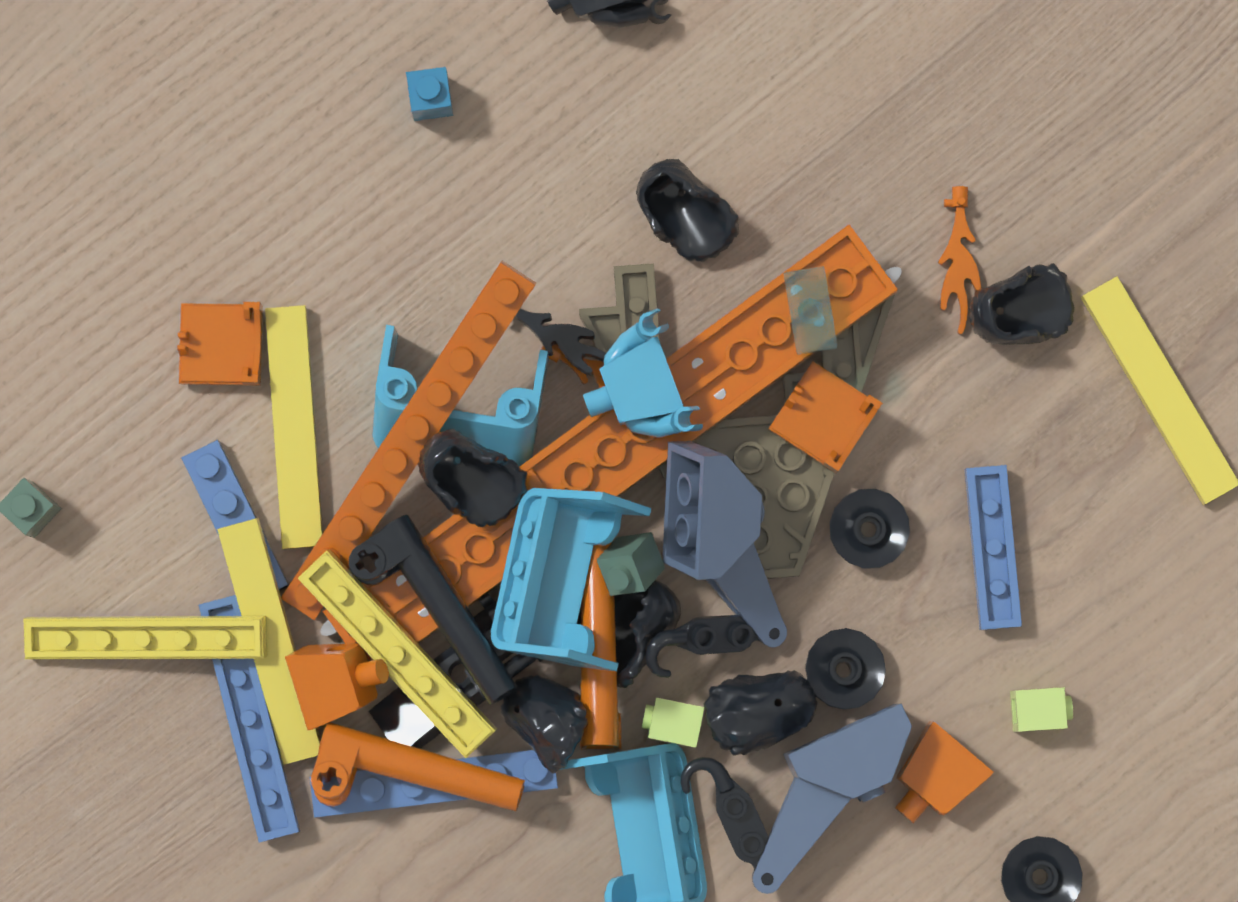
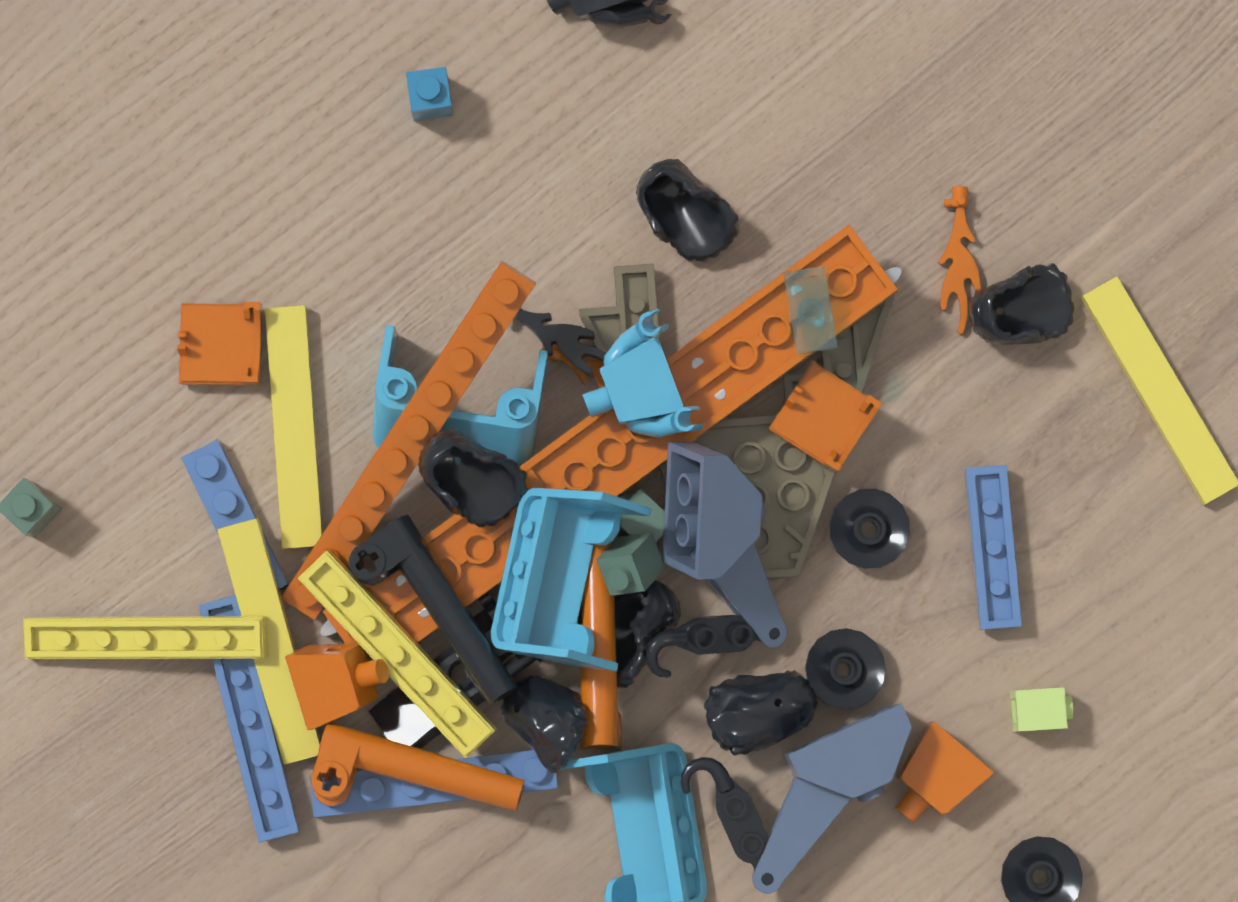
yellowish green brick [641,698,704,748] -> none
none -> sand green brick [620,489,665,544]

